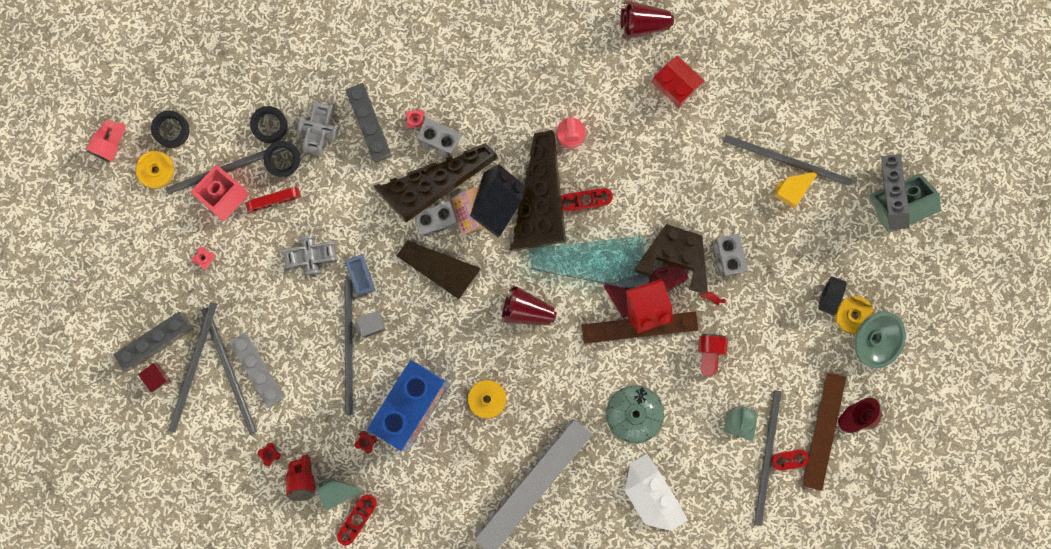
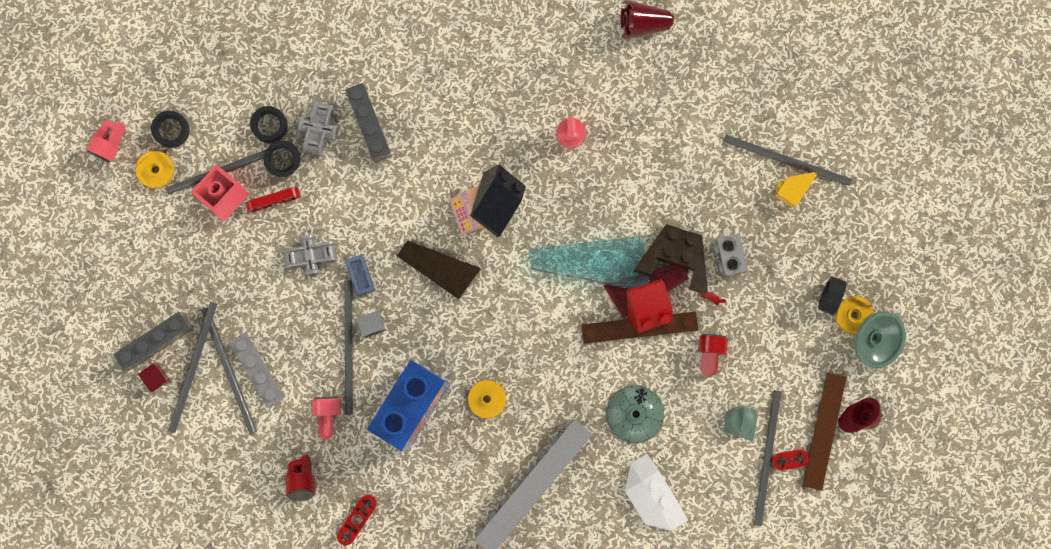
coral plate [192,247,215,269] -> none
red plate [258,443,281,466] -> none
sand green slope [316,479,363,511] -> none
red plate [355,431,377,453] -> none
dark brown wing [374,143,498,222] -> none
coral plate [406,110,424,129] -> none
light grey brick [415,200,458,237] -> none
light grey brick [417,118,462,157] -> none
dark red cone [502,285,557,325] -> none
dark brown wing [510,130,566,251] -> none
red beam [561,188,613,212] -> none
red slope [652,56,705,108] -> none
sand green slope [869,174,942,233] -> none
dark grey brick [881,154,910,230] -> none
none -> coral piece [311,397,341,440]

